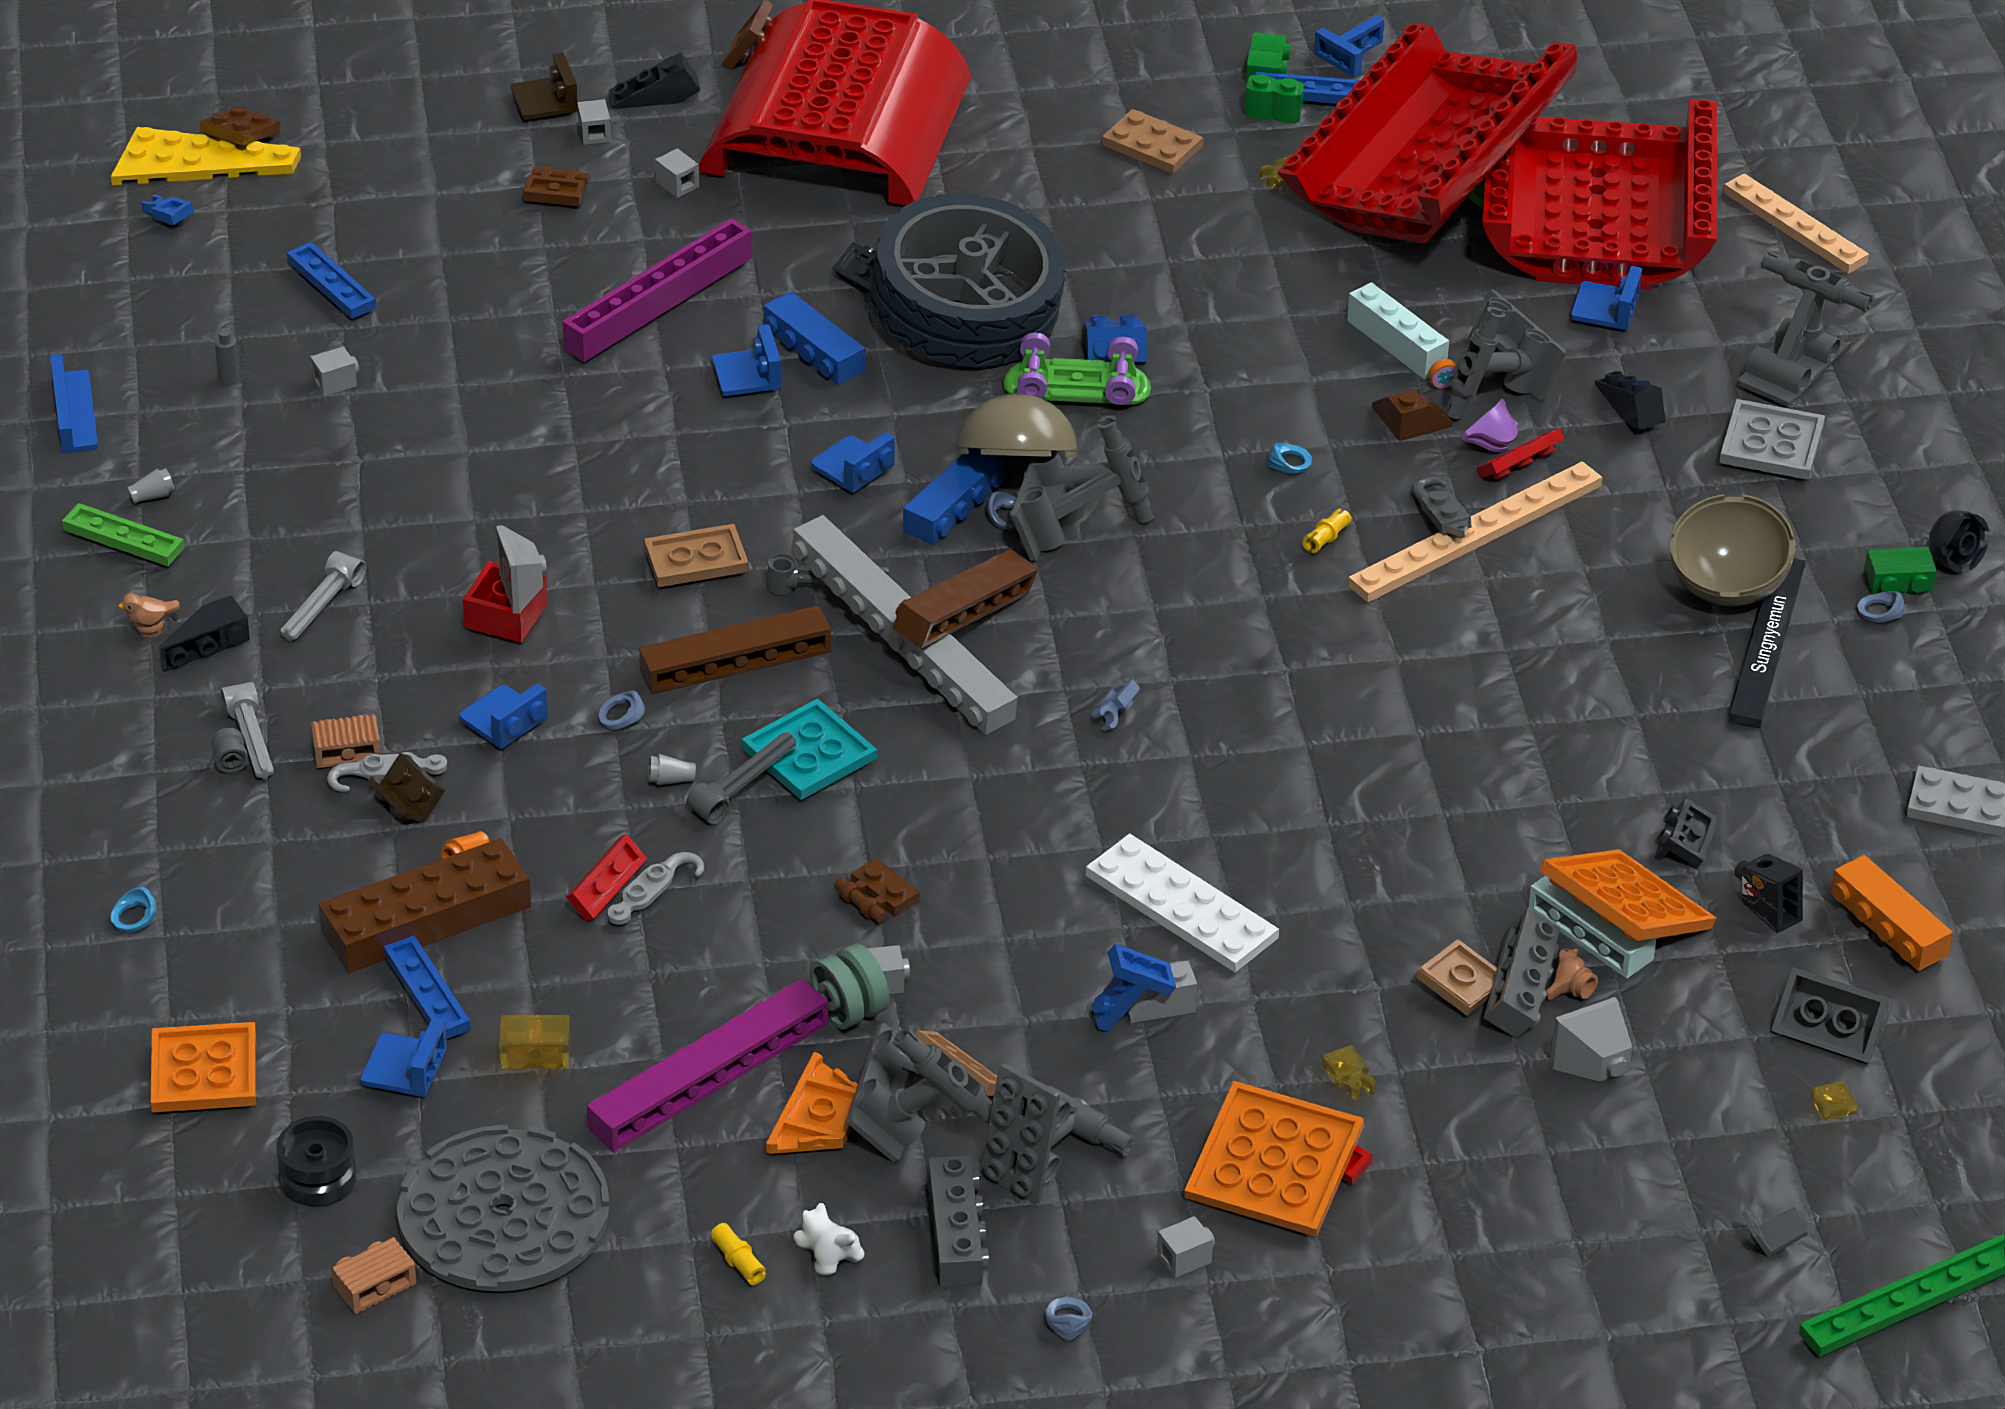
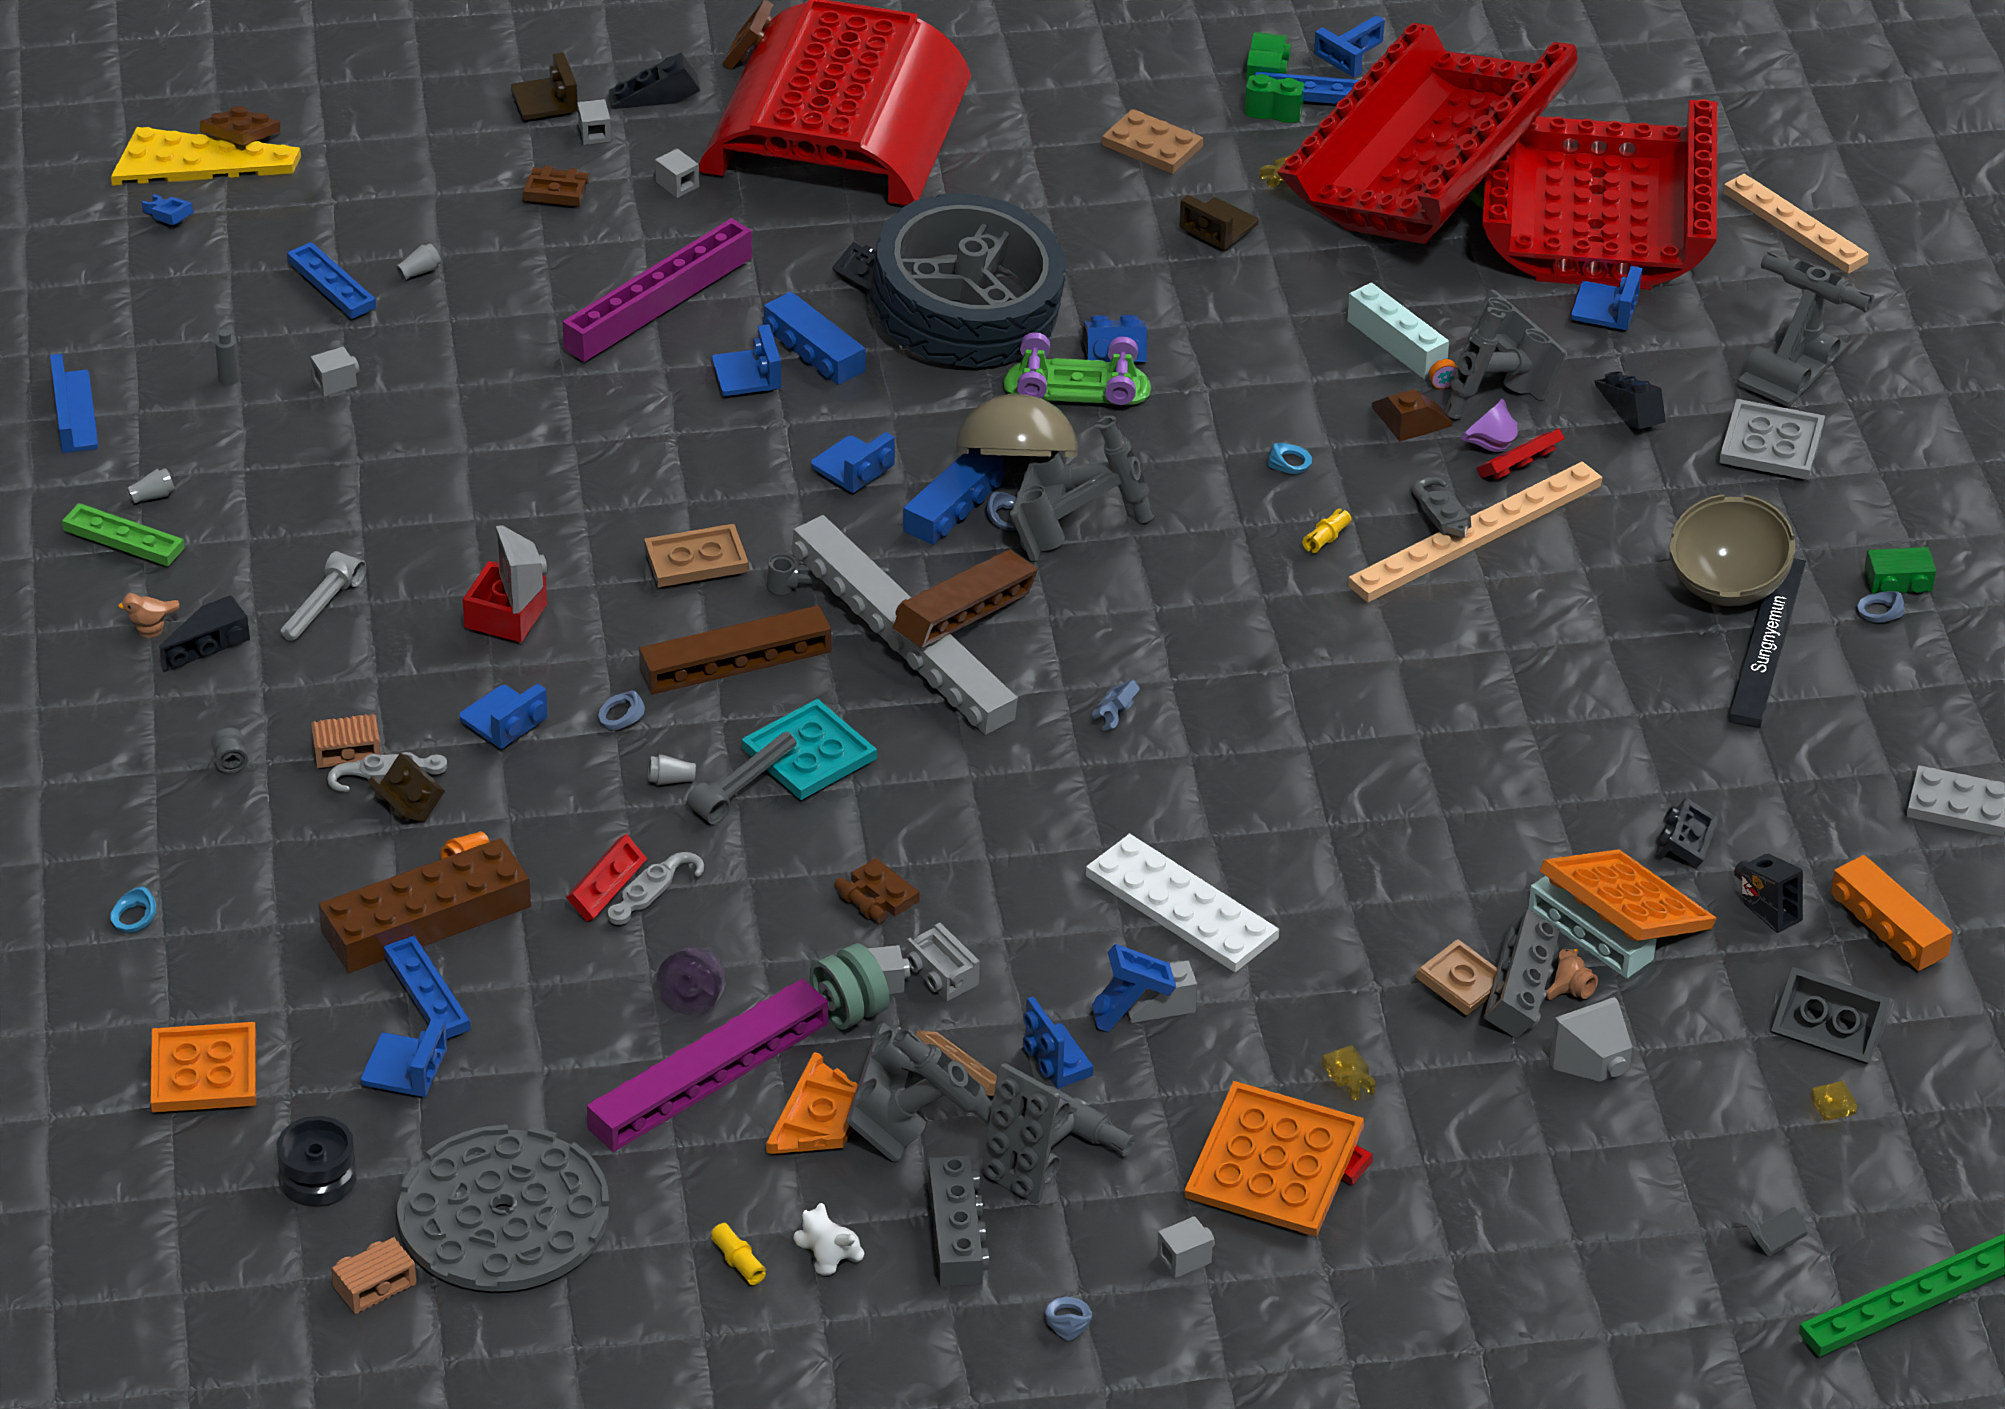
light grey axle [221,681,274,780] -> none
clear yellow brick [499,1015,571,1069] -> none
black cylinder [1928,510,1989,573] -> none
none -> light grey cone [396,243,441,281]
none -> clear purple cylinder [657,946,726,1015]
none -> light grey hinge [906,923,980,1001]
none -> blue bracket [1023,996,1093,1089]
none -> dark brown bracket [1179,195,1259,250]

